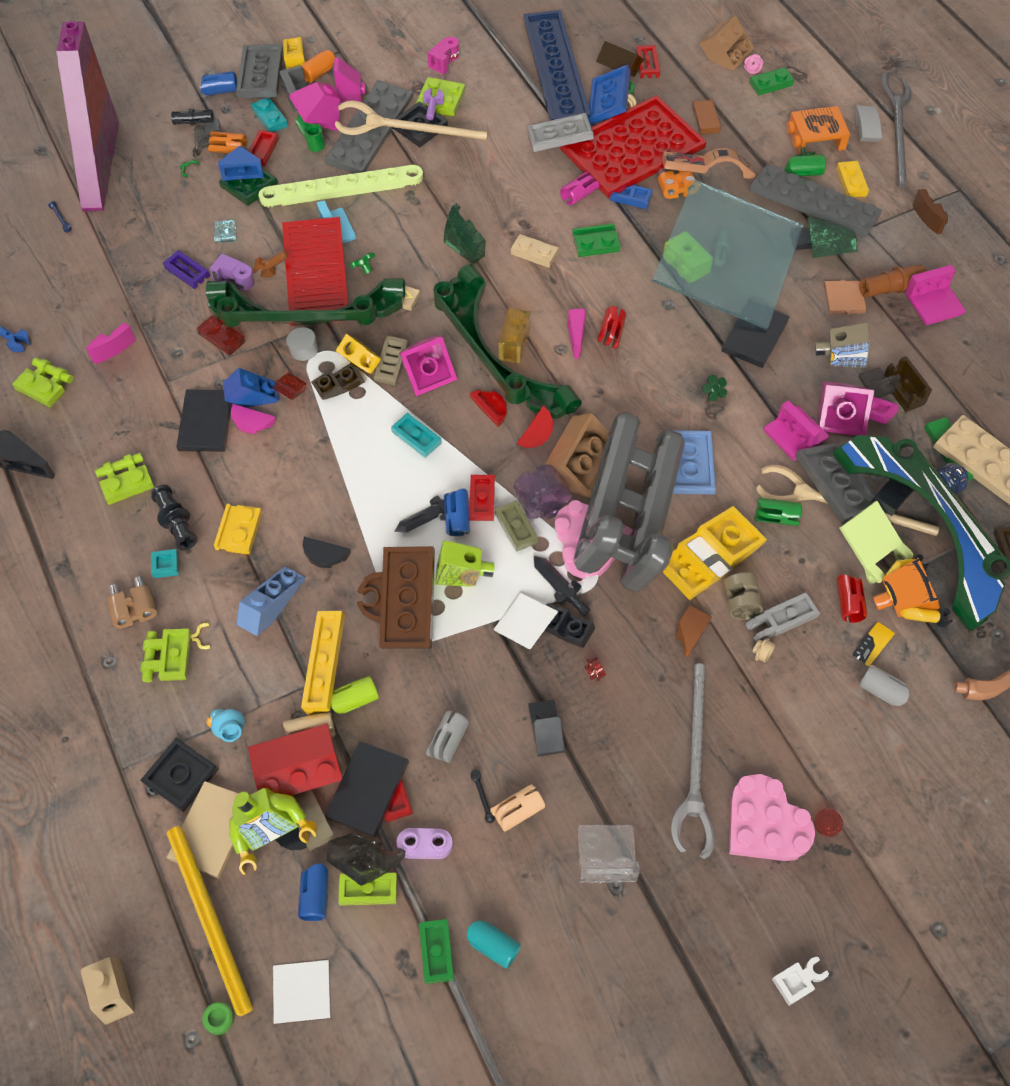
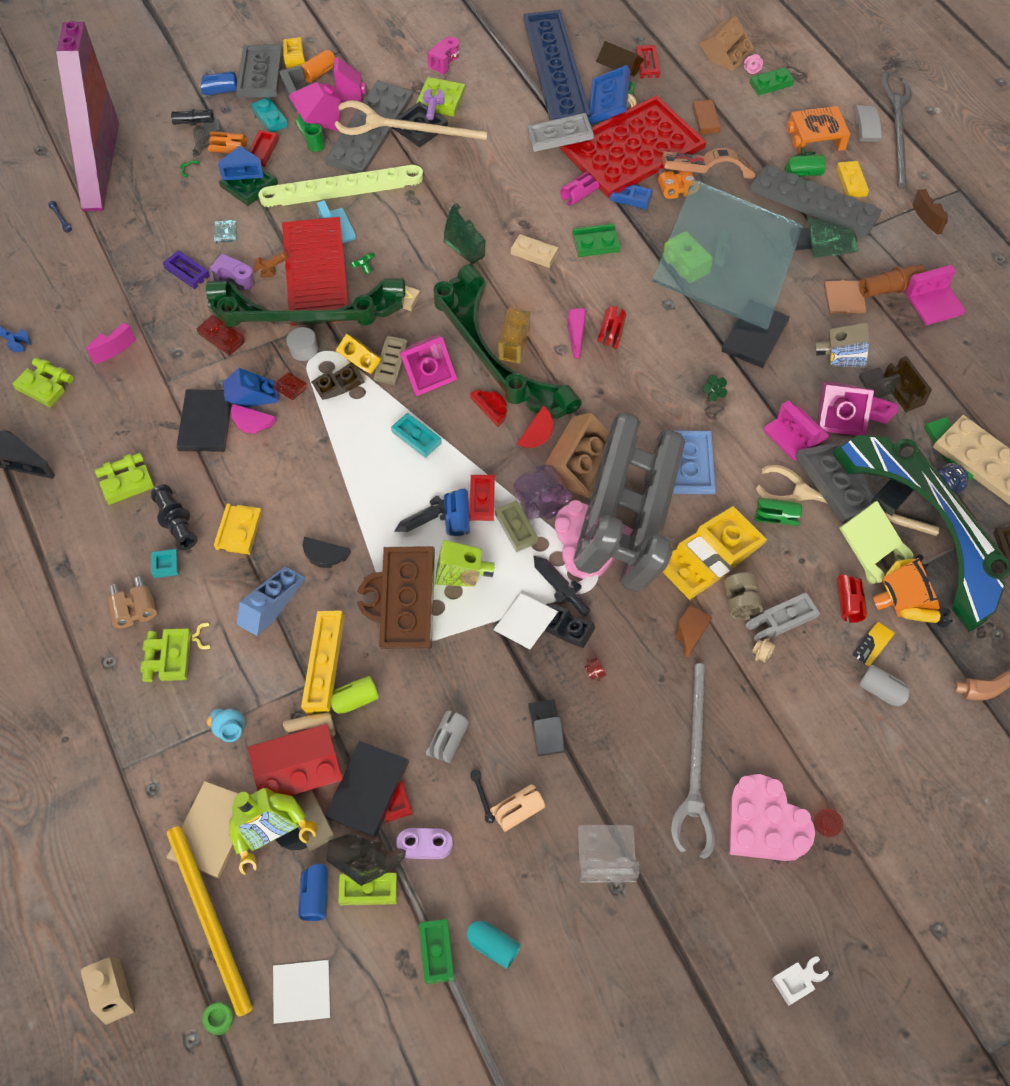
black tile [140,738,219,813] -> none

